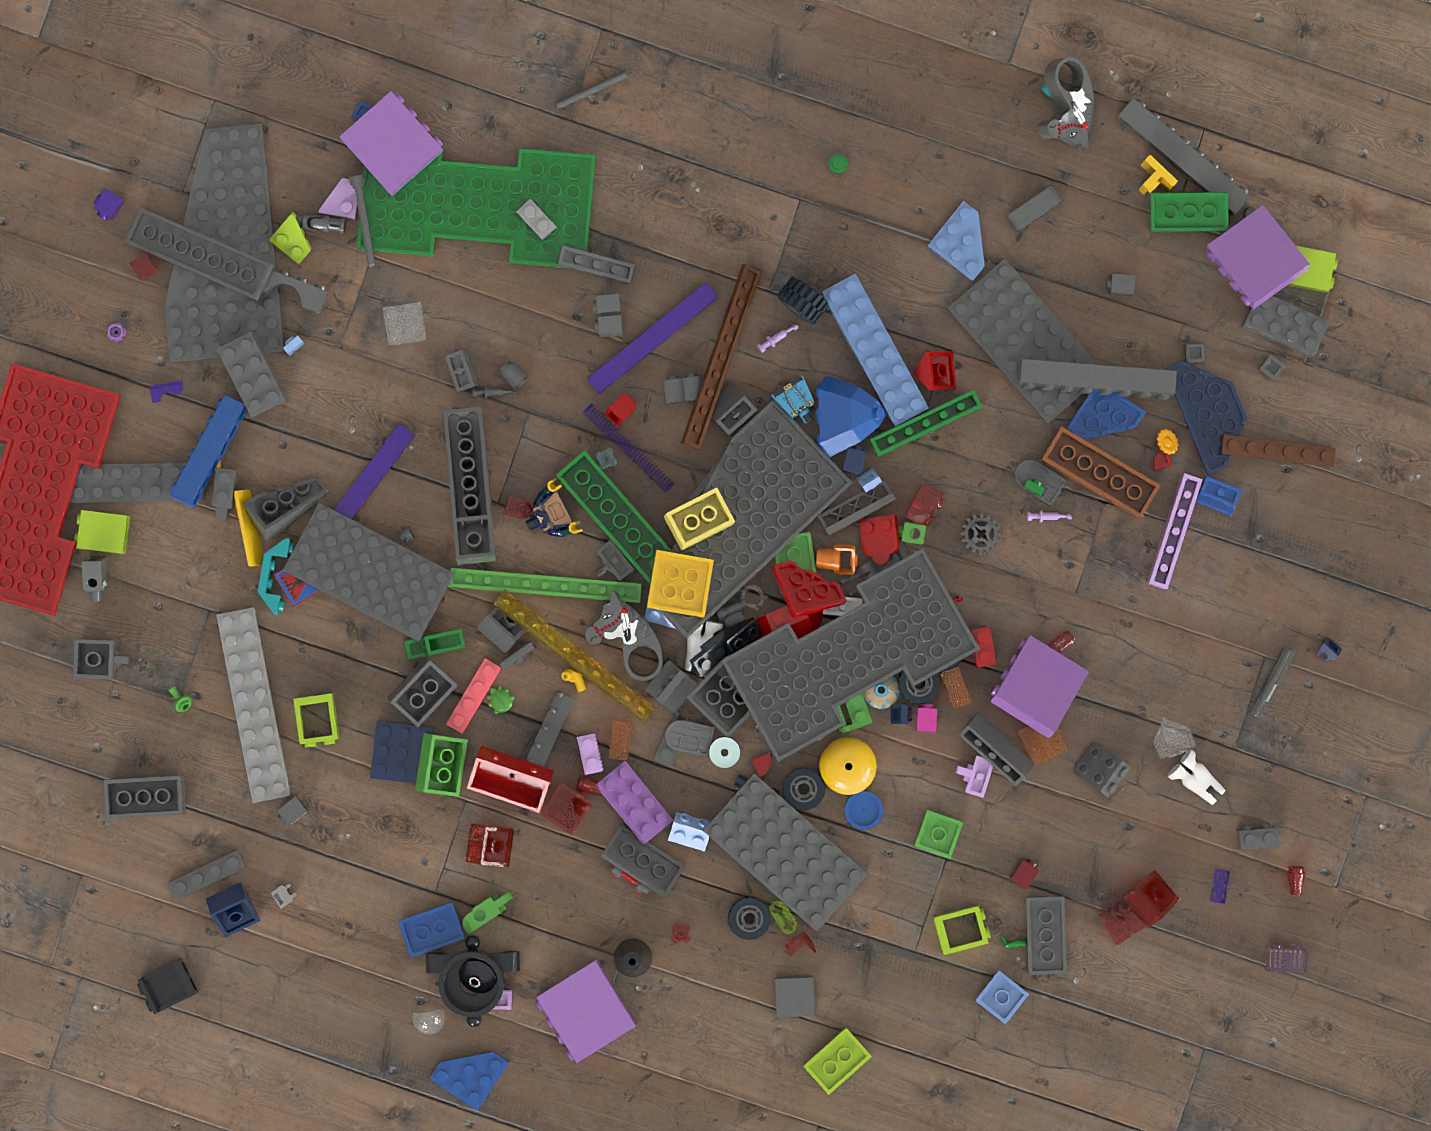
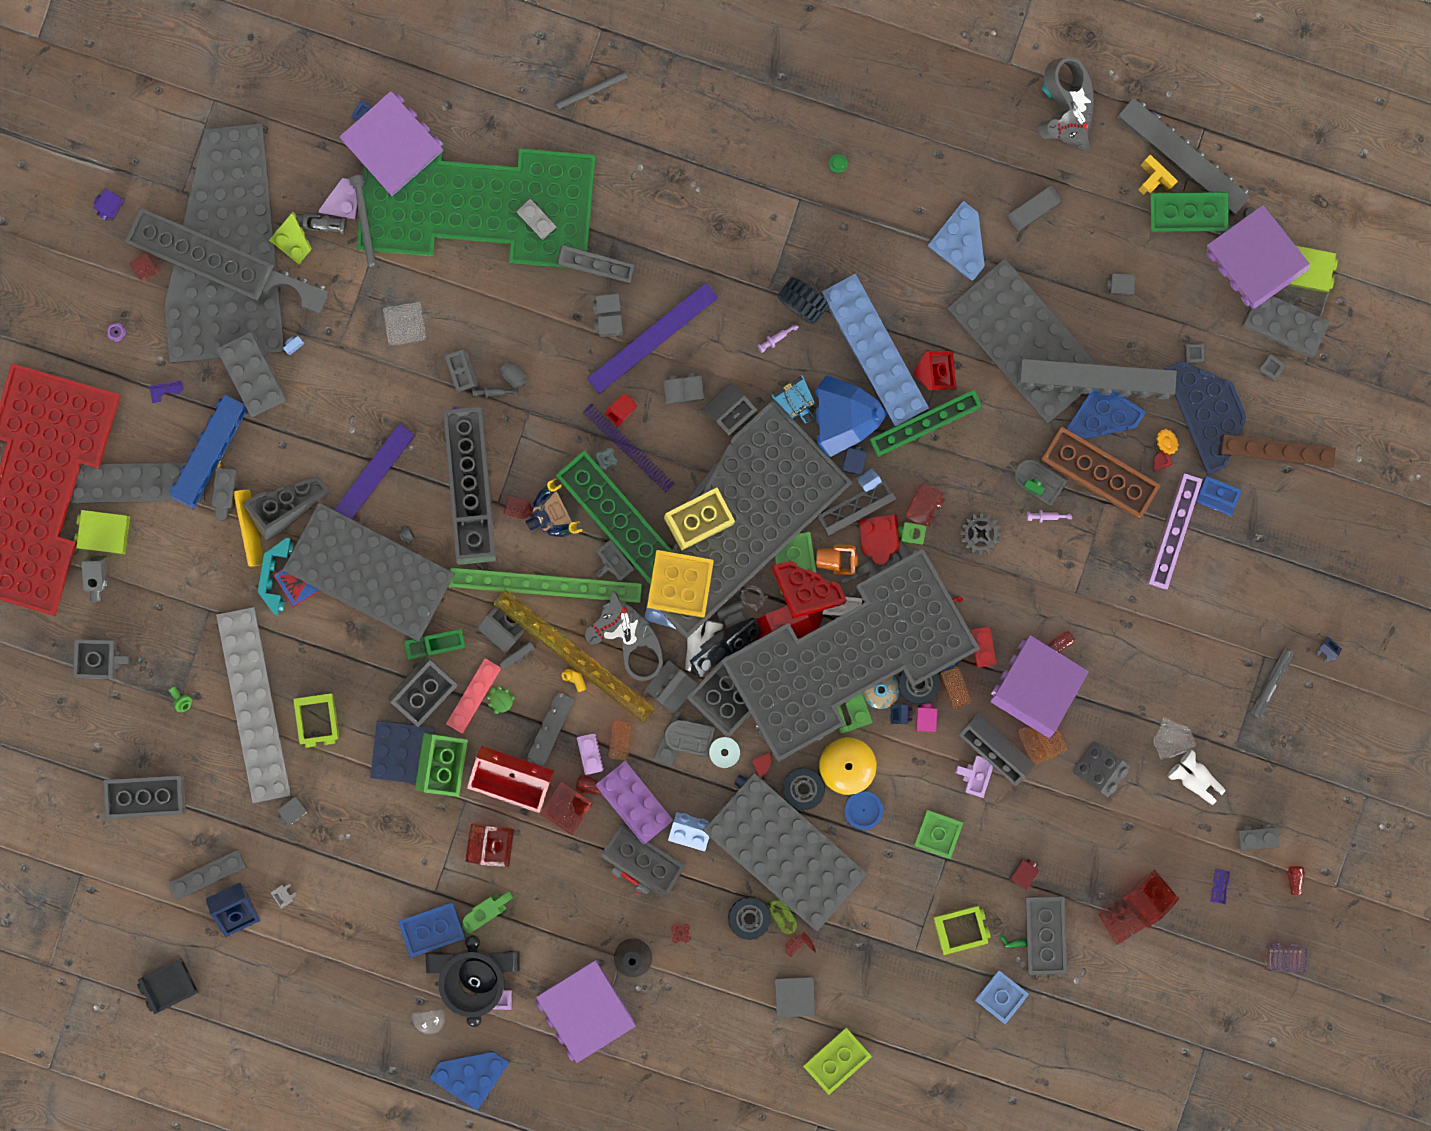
reddish brown plate [681,264,762,450] -> none

